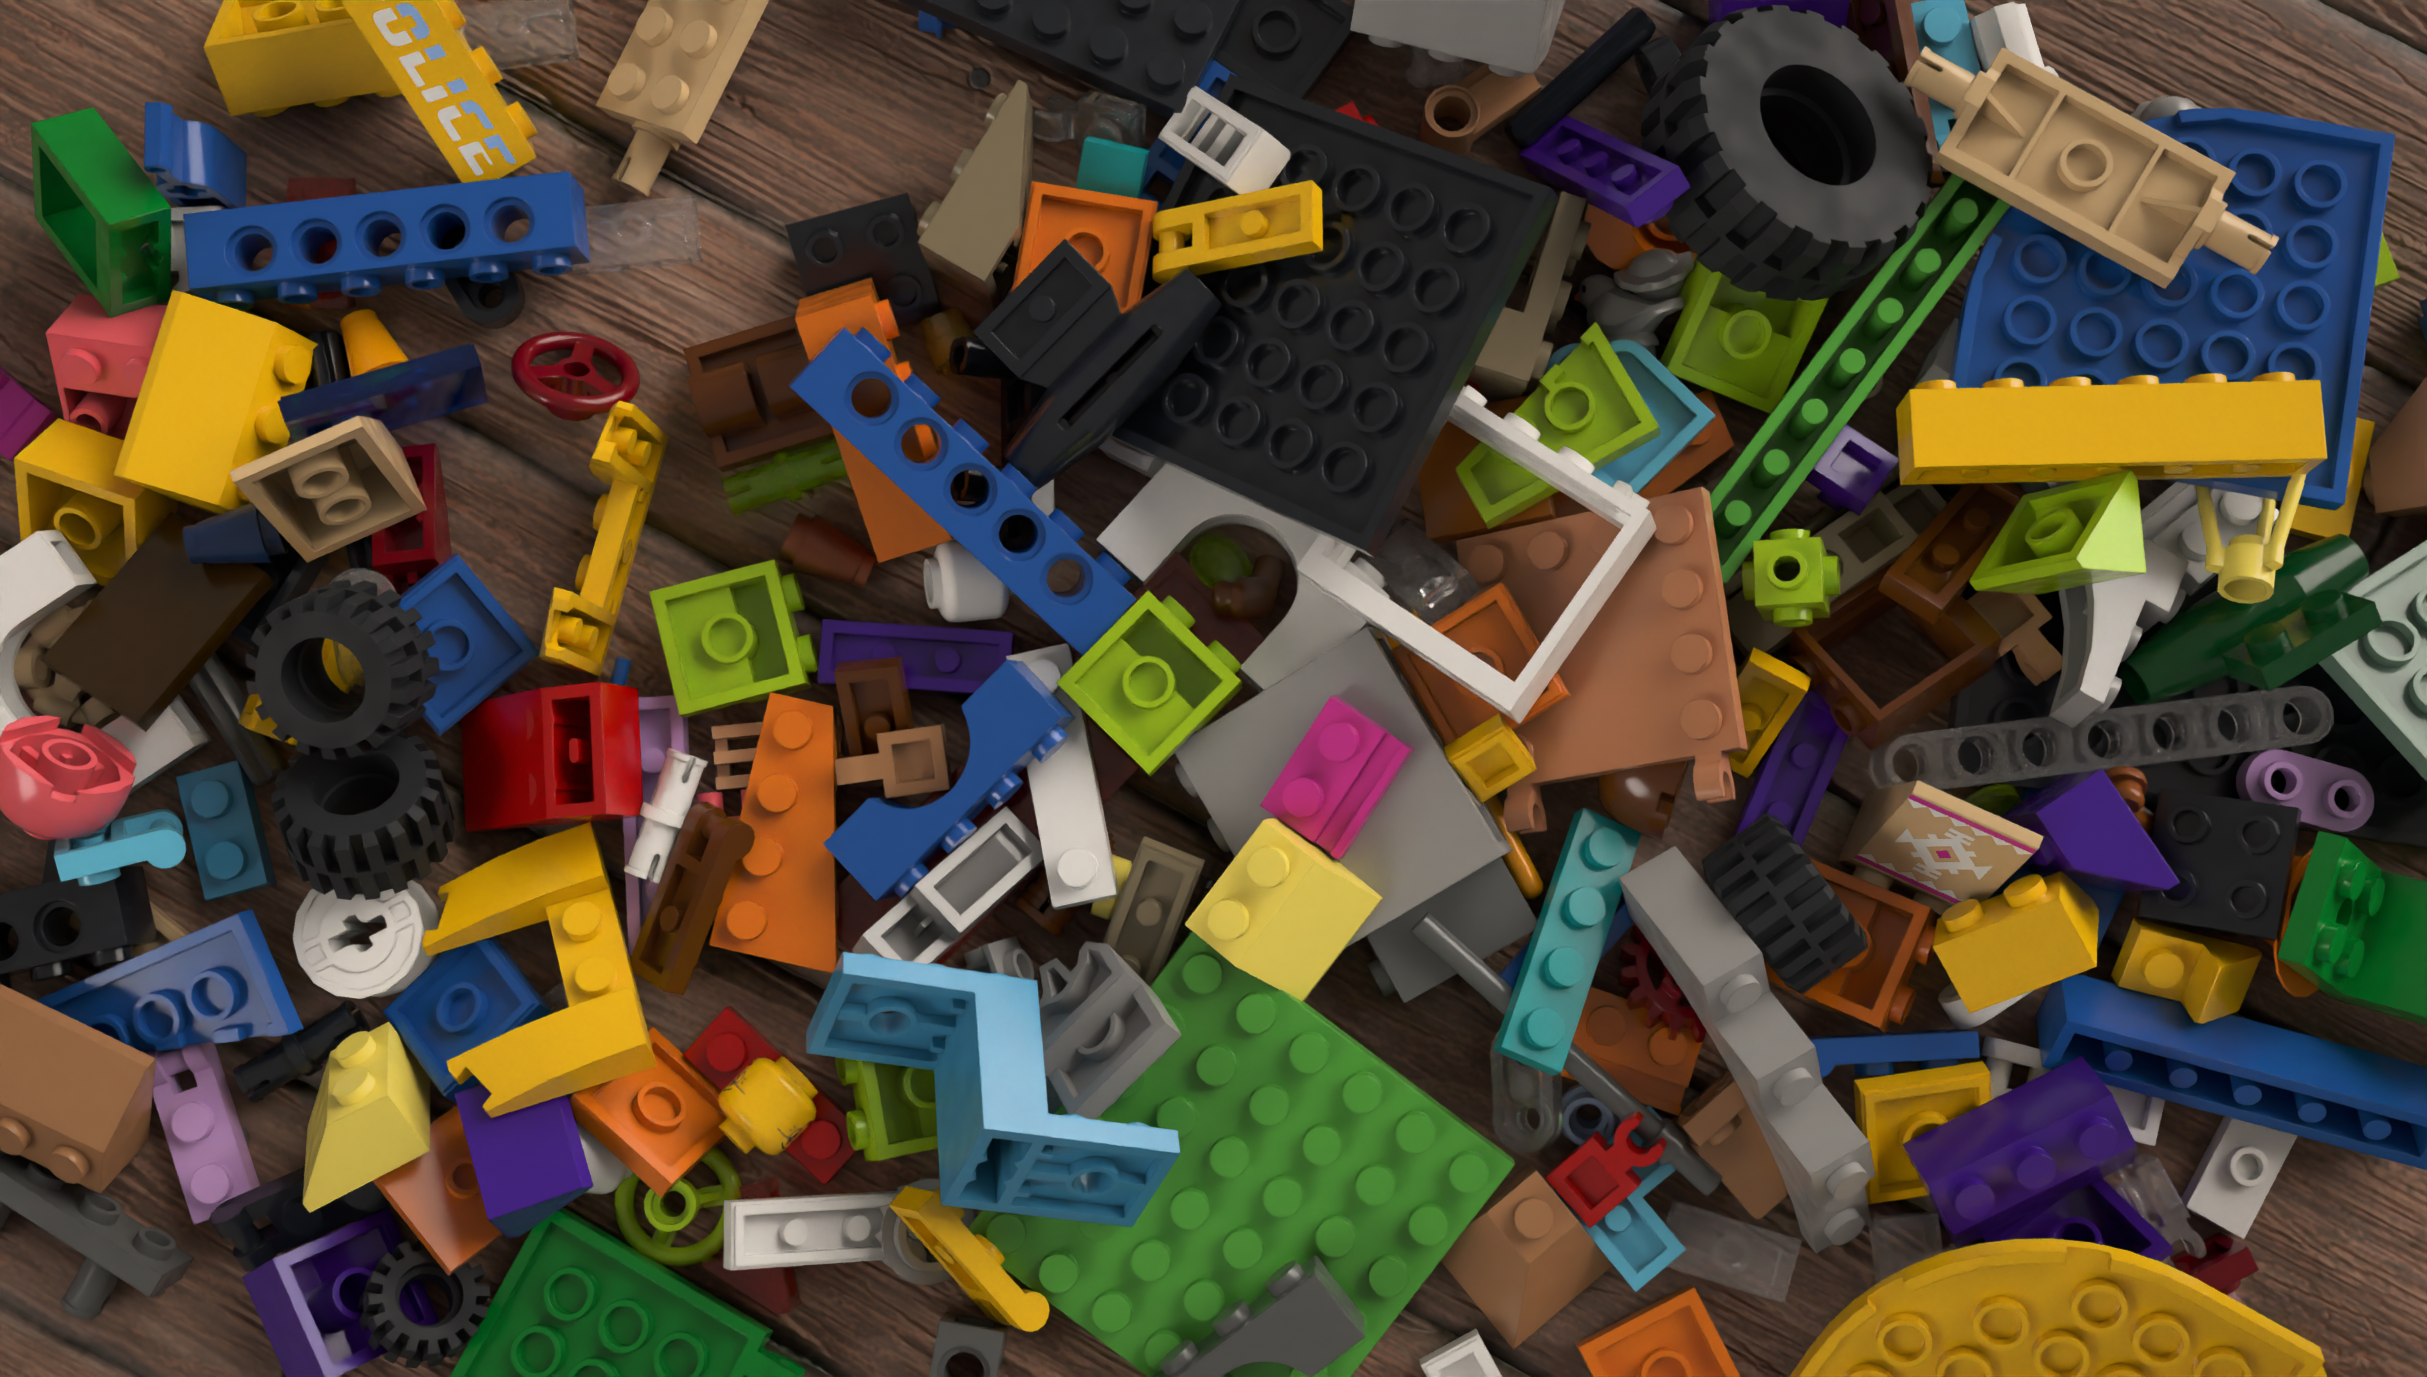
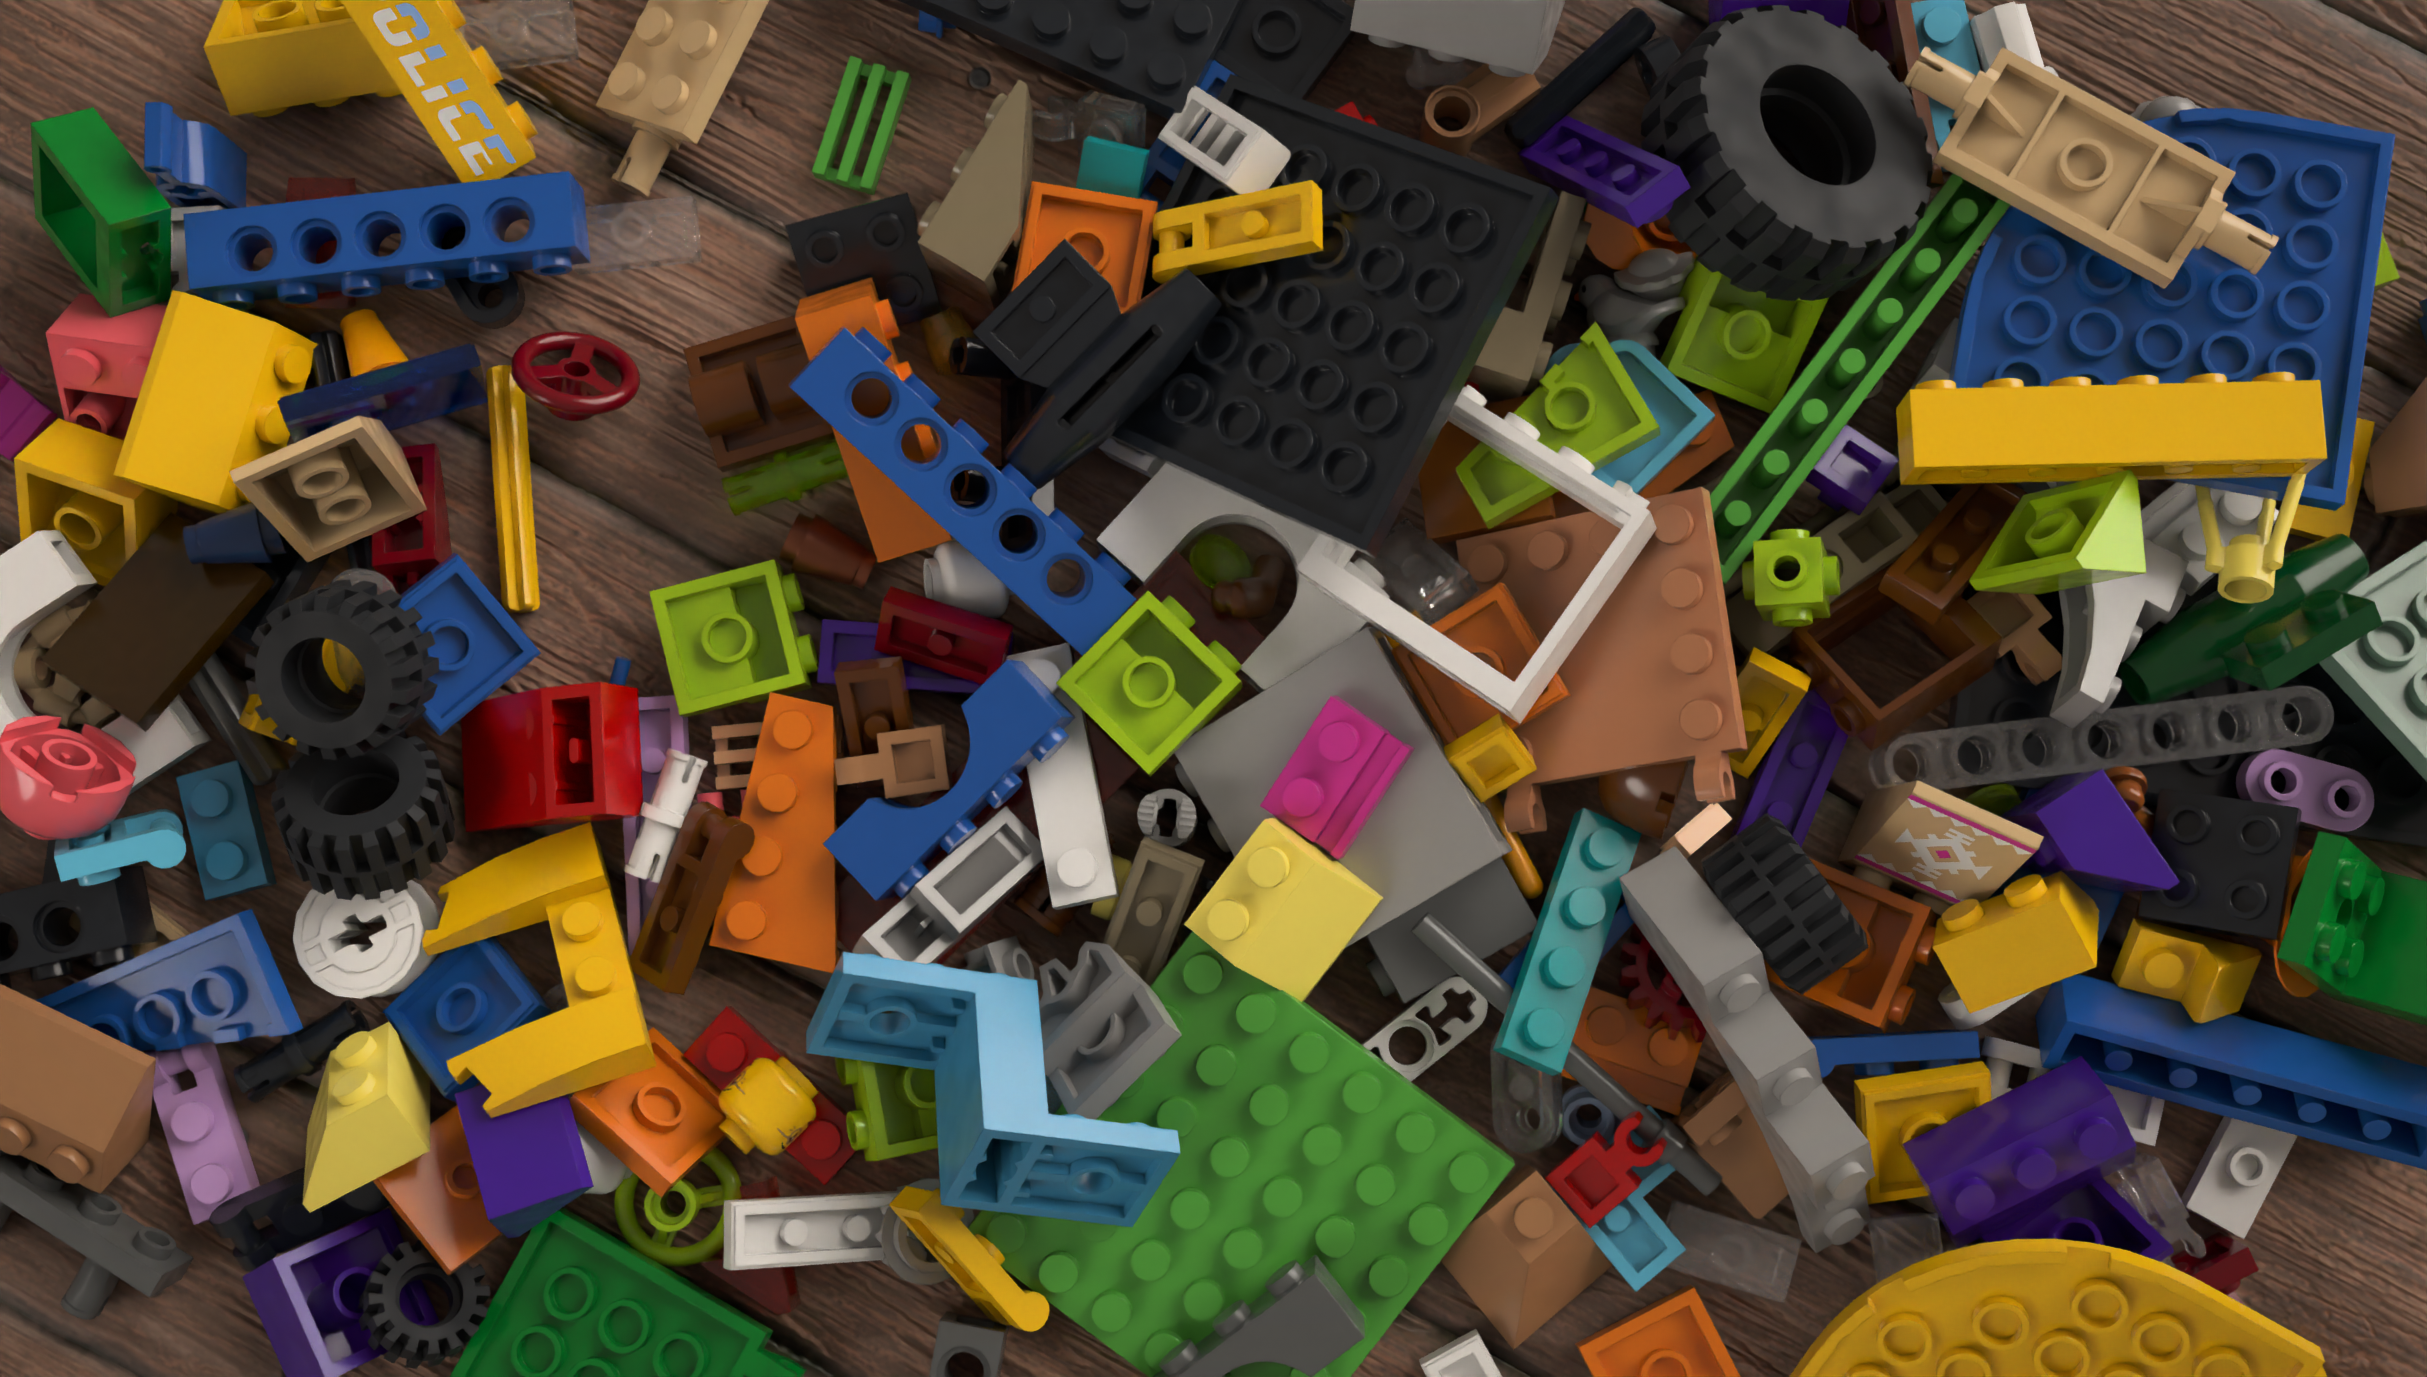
yellow wedge [539,401,669,677] -> none
none -> yellow axle [486,365,540,613]
none -> bright green tile [812,56,912,195]
none -> dark red plate [874,586,1014,684]
none -> light grey hinge [1137,789,1198,848]
none -> white beam [1361,976,1488,1081]
none -> light nougat tile [1660,803,1732,859]

